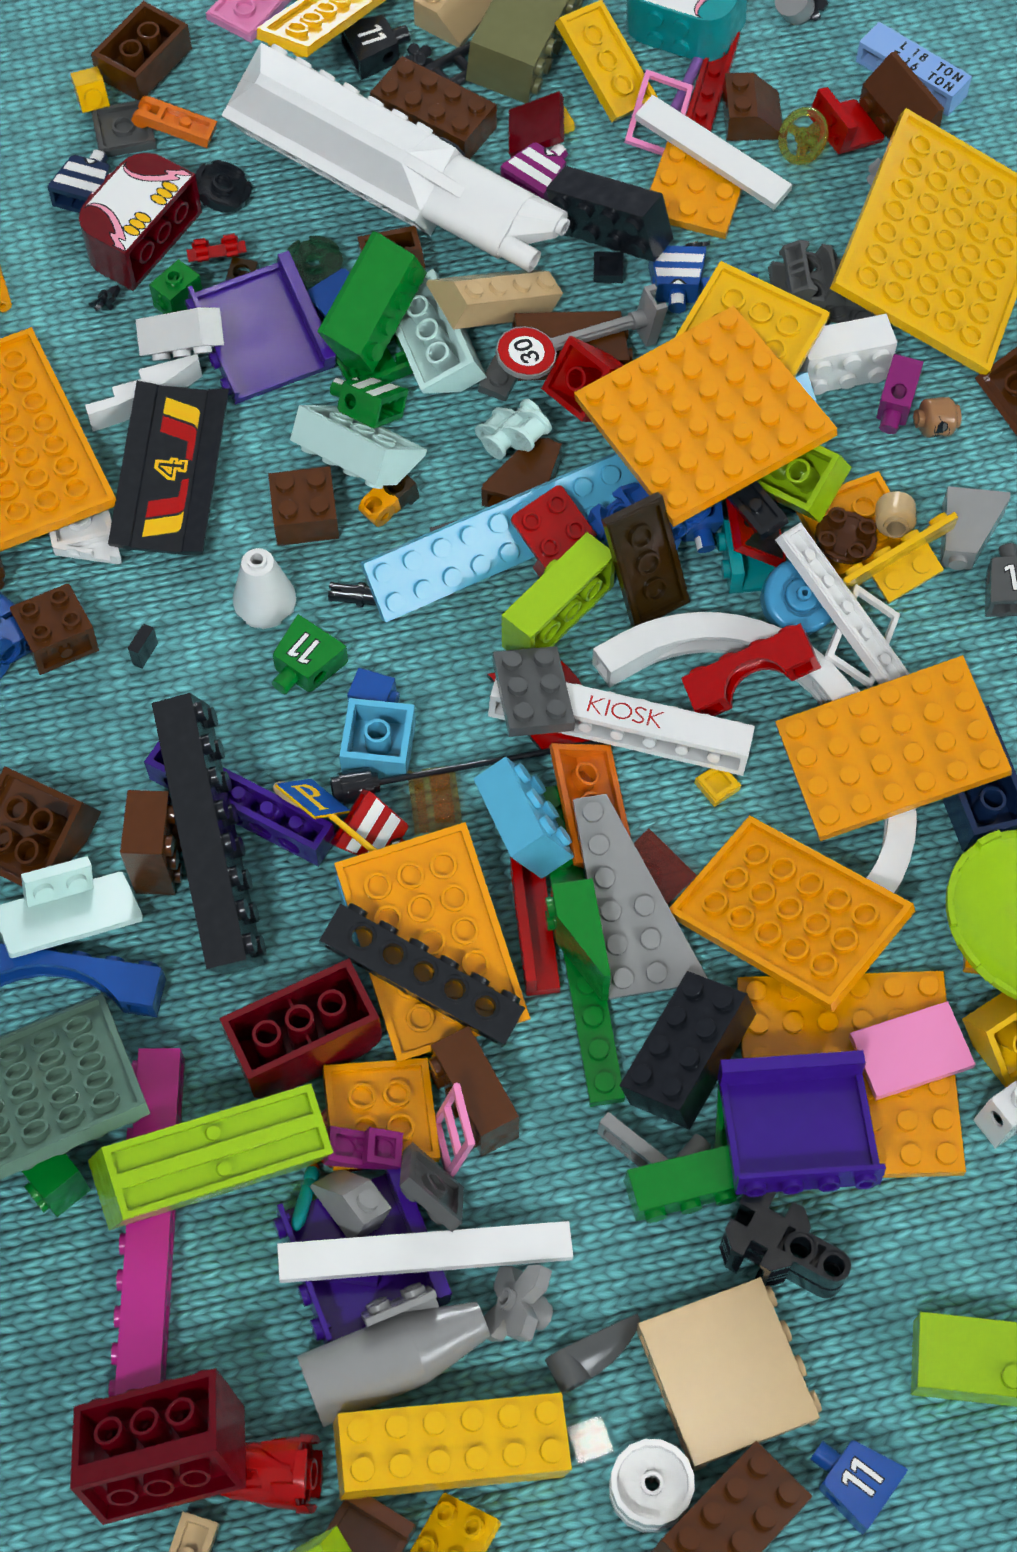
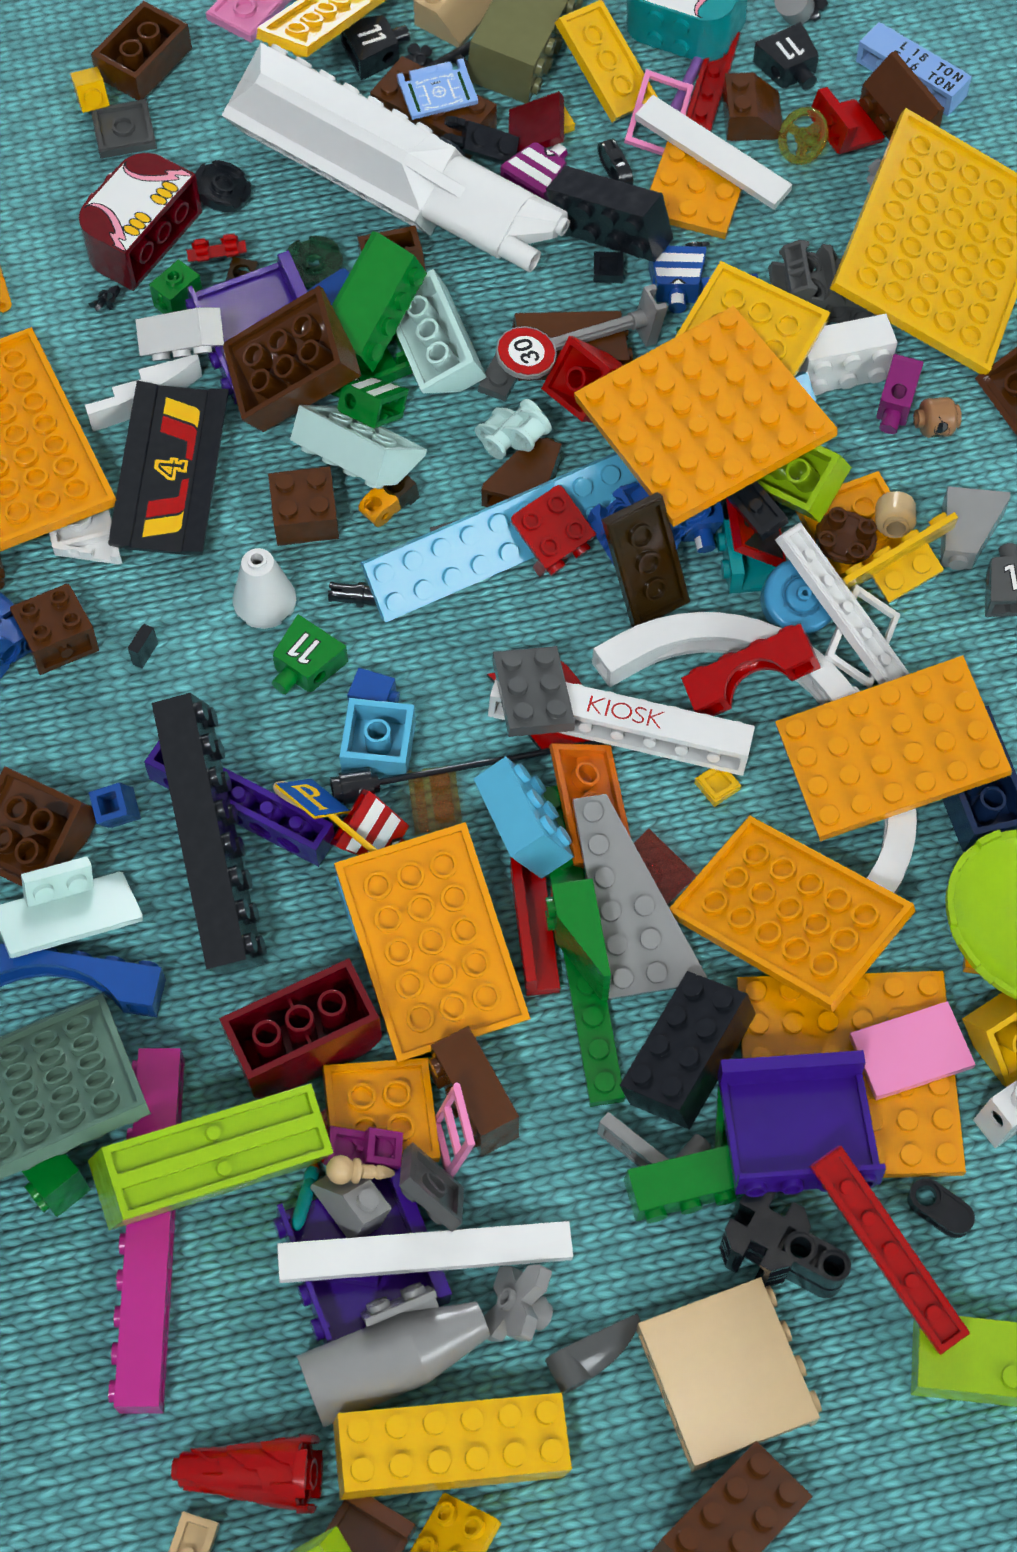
dark blue torso [47,150,112,213] -> none
dark red brick [70,1368,246,1525] -> none
reddish brown brick [120,790,183,895] -> none
orange plate [131,96,217,148] -> none
black brick [319,903,525,1047] -> none
tan slope [426,269,563,330] -> none
lime brick [501,532,615,650] -> none
clear tile [567,1415,614,1466] -> none
white wheel [609,1439,694,1533] -> none
blue torso [810,1440,908,1535] -> none
none -> blue brick [89,782,141,828]
none -> reddish brown slope [222,285,361,432]
none -> tan bar [326,1155,395,1185]
none -> light blue piece [396,58,478,120]
none -> black hinge [442,116,519,165]
none -> black piece [597,138,633,185]
none -> black torso [753,22,819,90]
none -> red tile [809,1145,970,1355]
none -> black piece [907,1178,975,1238]

